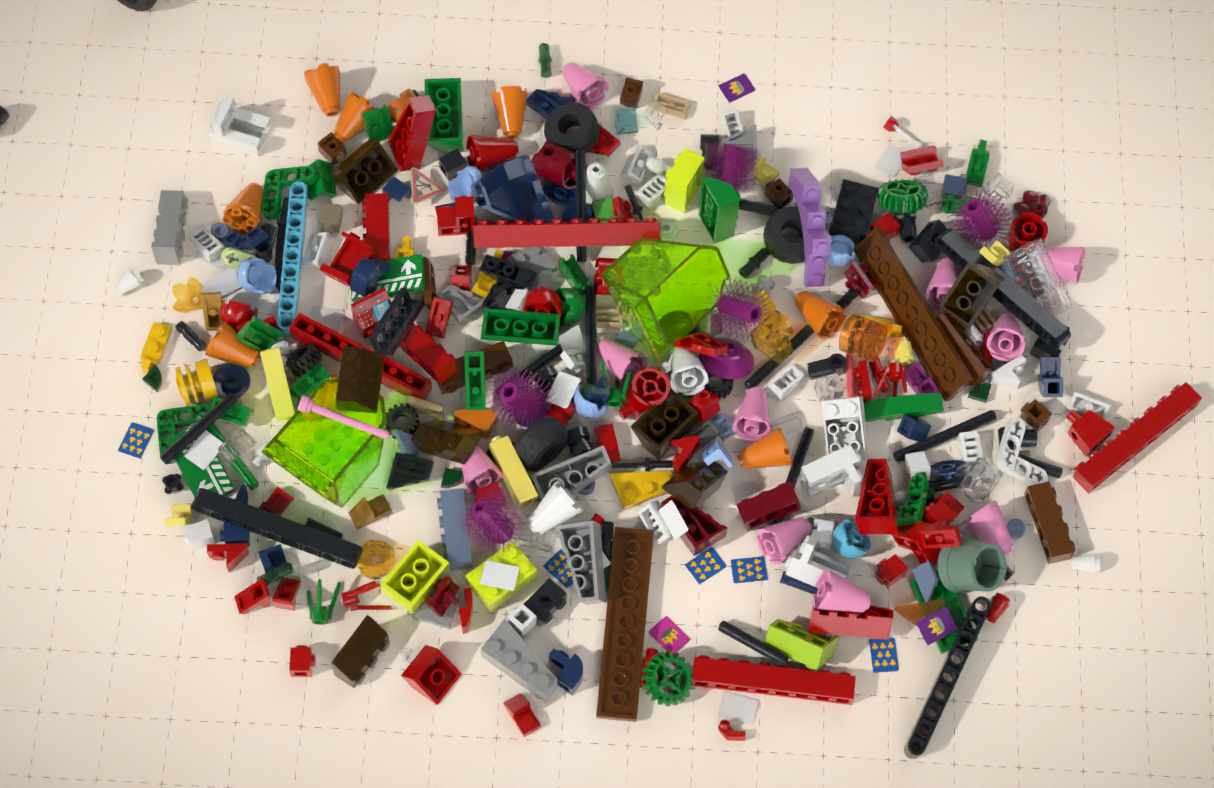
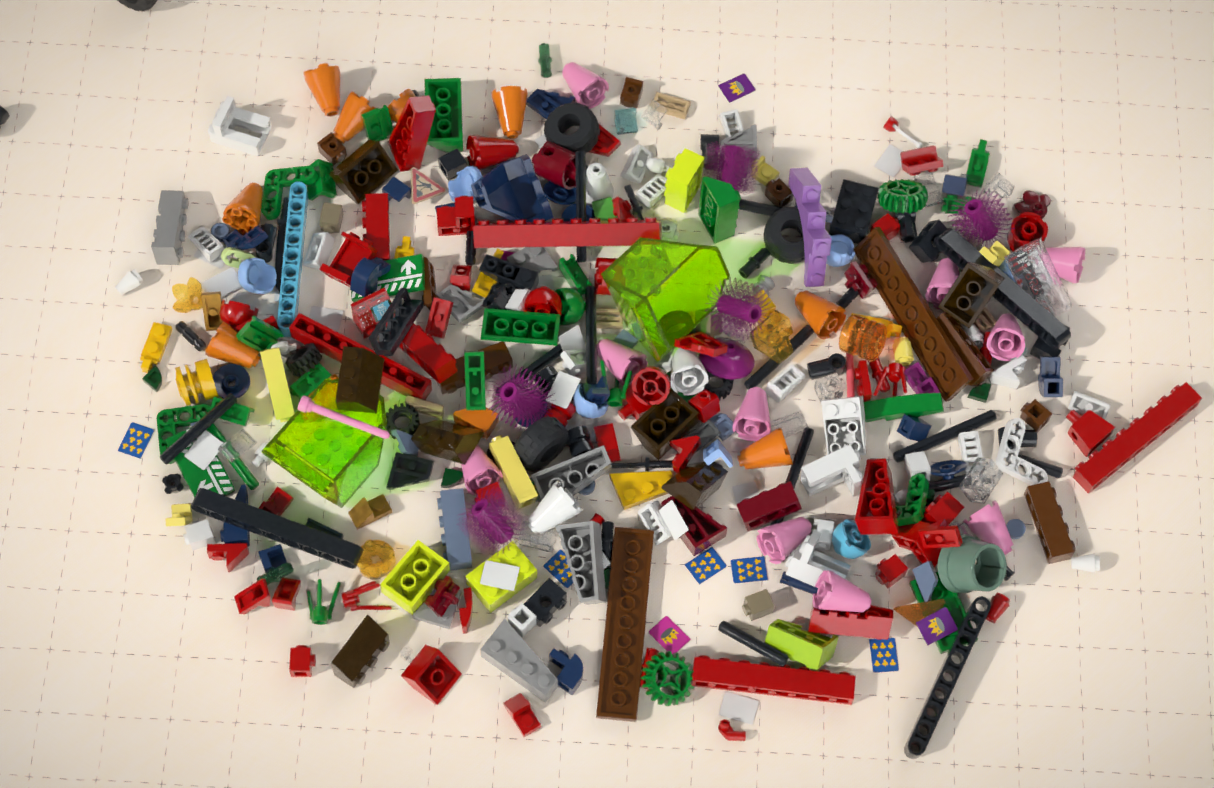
none -> dark tan brick [742,589,775,621]

